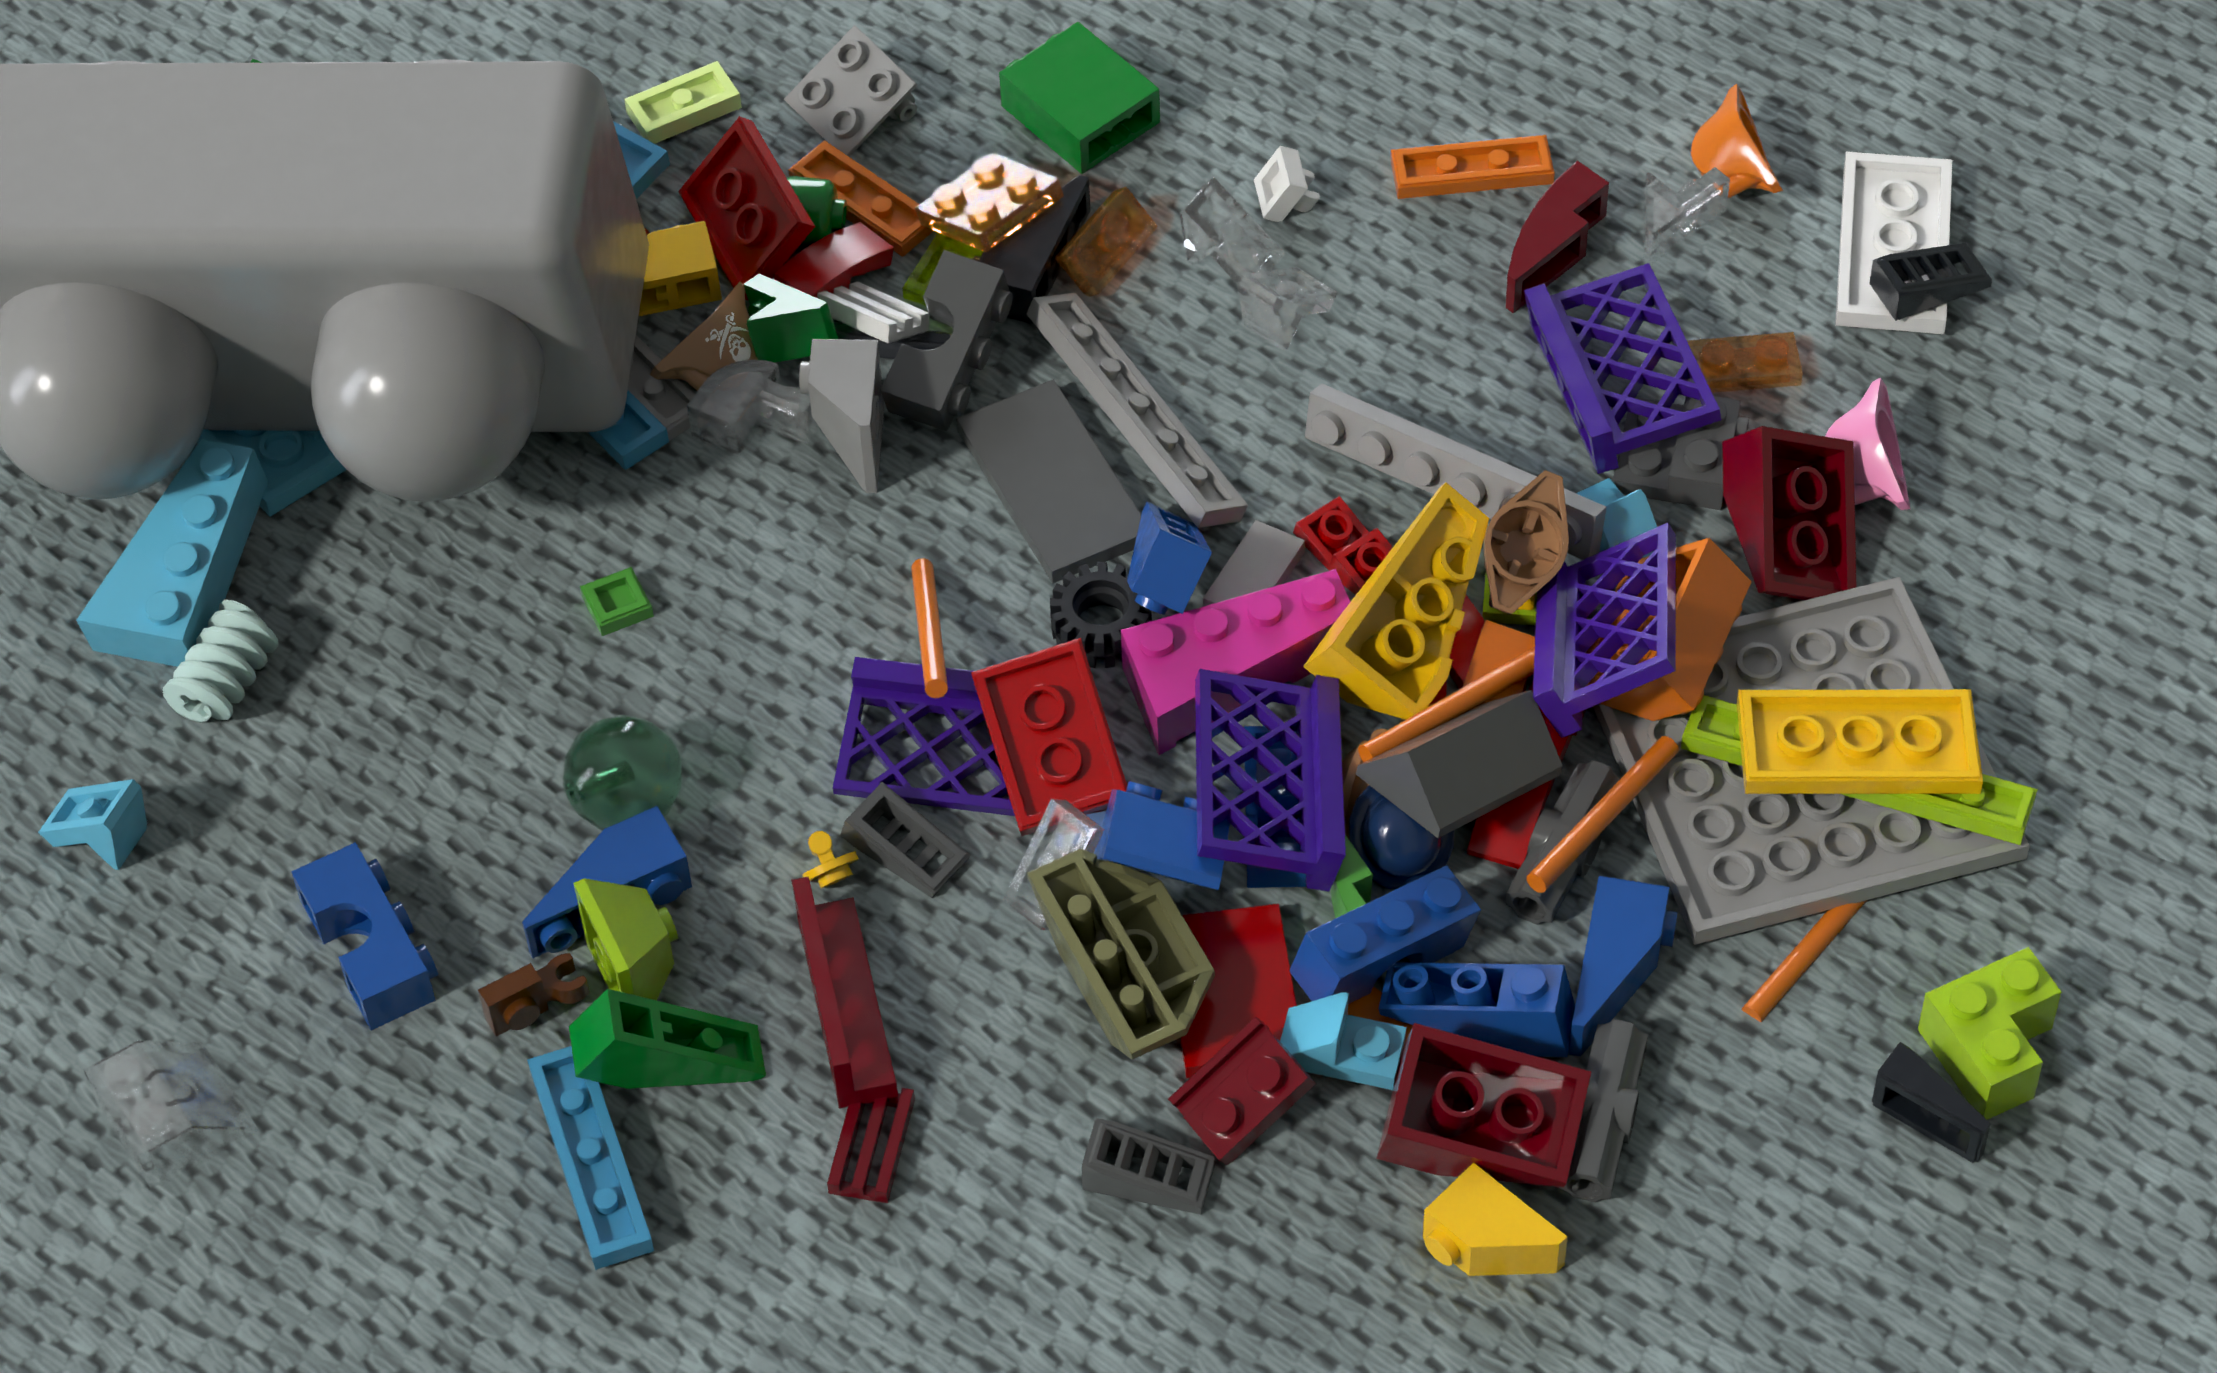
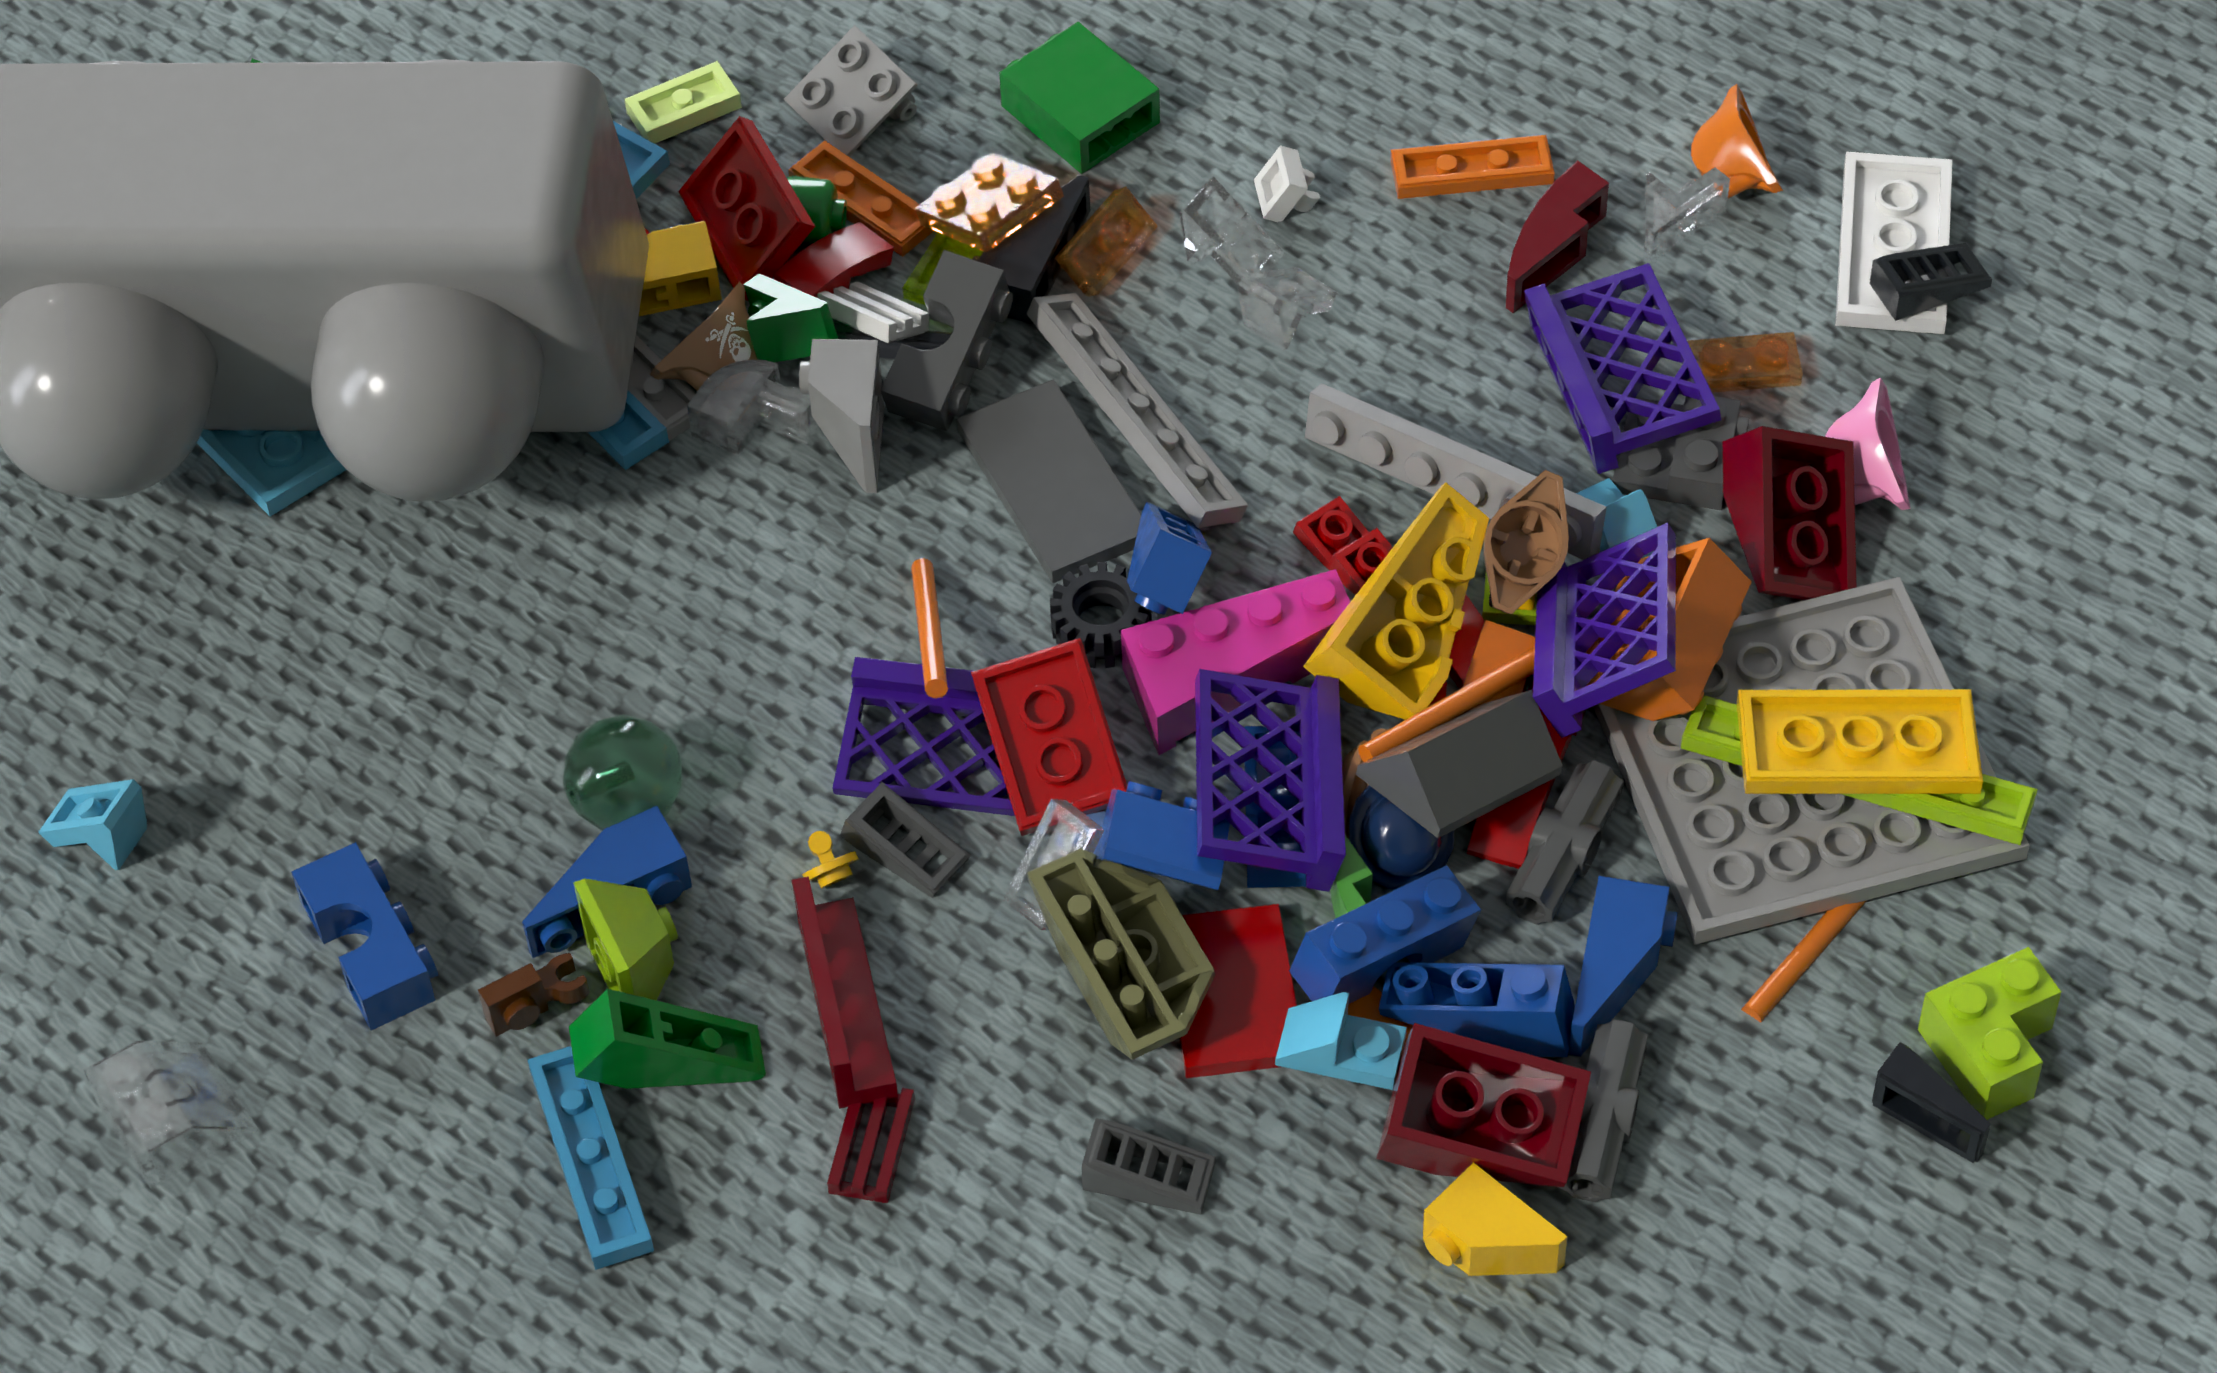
medium azure wedge [76,439,268,667] -> none
light aqua piece [163,599,279,723] -> none
bright green tile [580,567,654,636] -> none
dark red plate [1168,1017,1316,1165] -> none
light grey tile [1203,520,1305,606] -> none
orange bar [1526,736,1679,893] -> none

